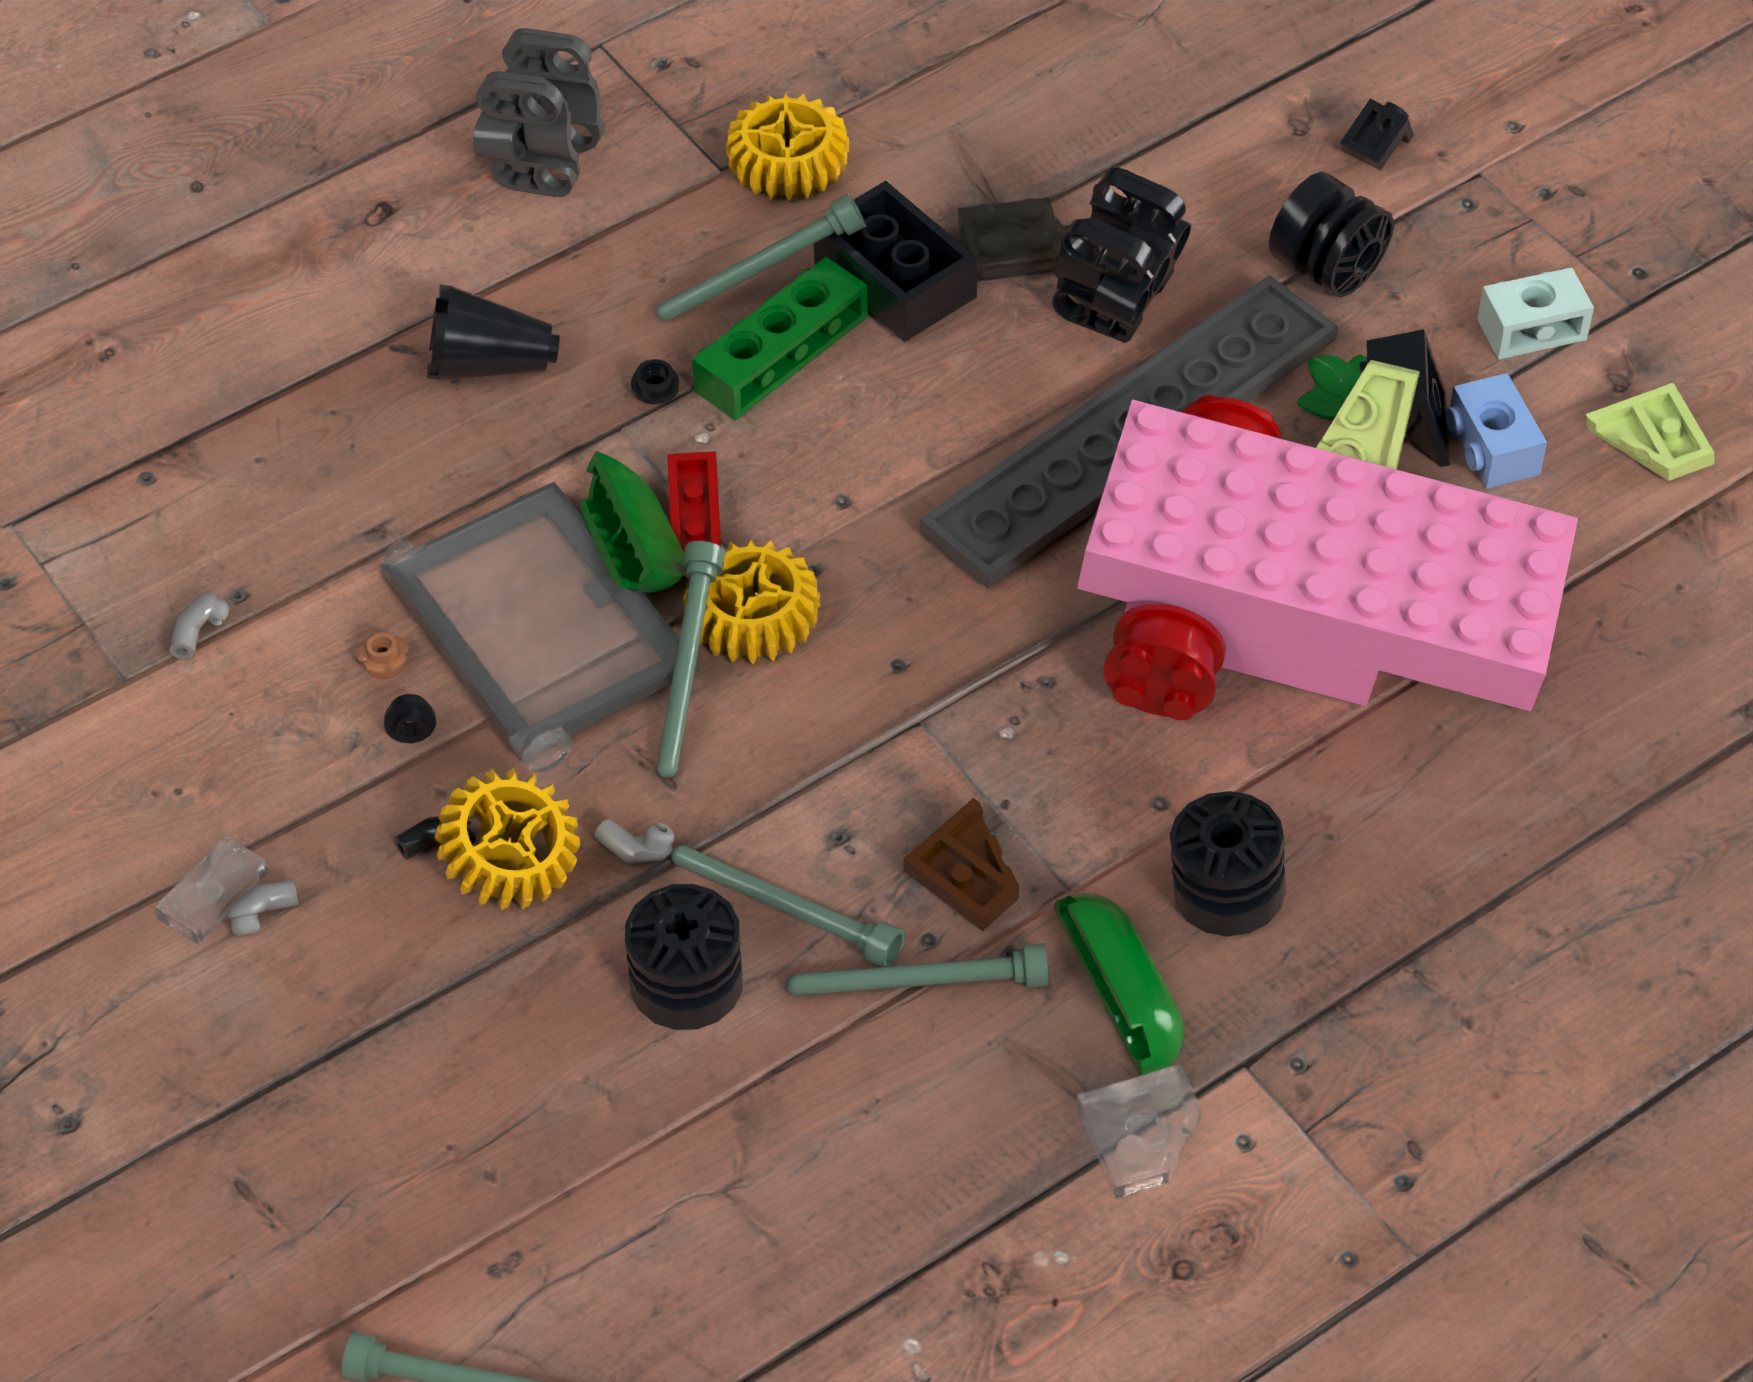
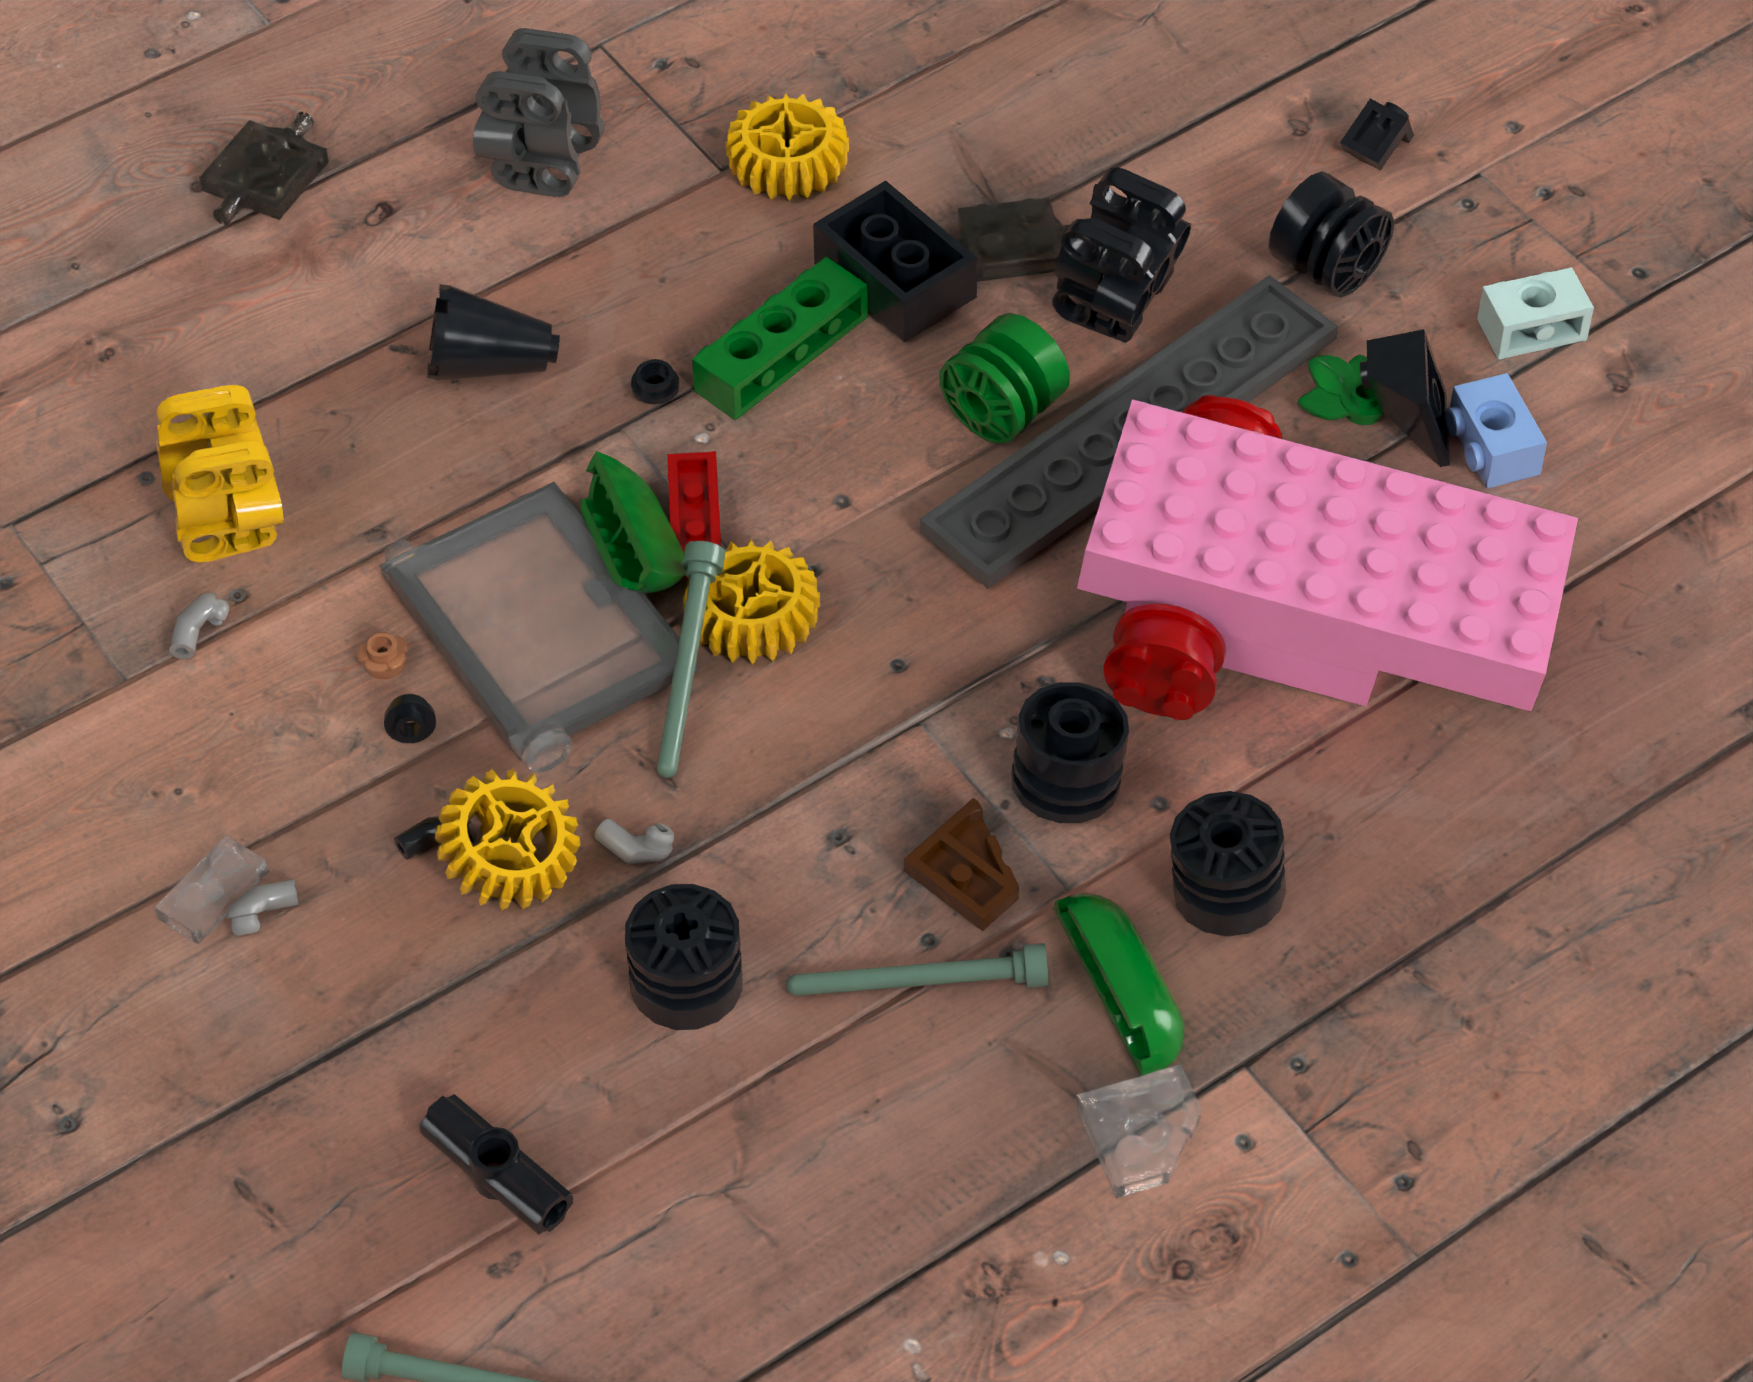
sand green piece [656,193,866,321] -> none
sand green piece [671,846,905,967] -> none
yellowish green wing [1316,360,1420,470] -> none
yellowish green wing [1586,383,1715,481] -> none
none -> yellow piece [156,385,284,563]
none -> clear smoke plate [199,111,329,226]
none -> black piece [419,1094,573,1235]
none -> green wheel [939,313,1070,444]
none -> black wheel [1011,682,1129,823]

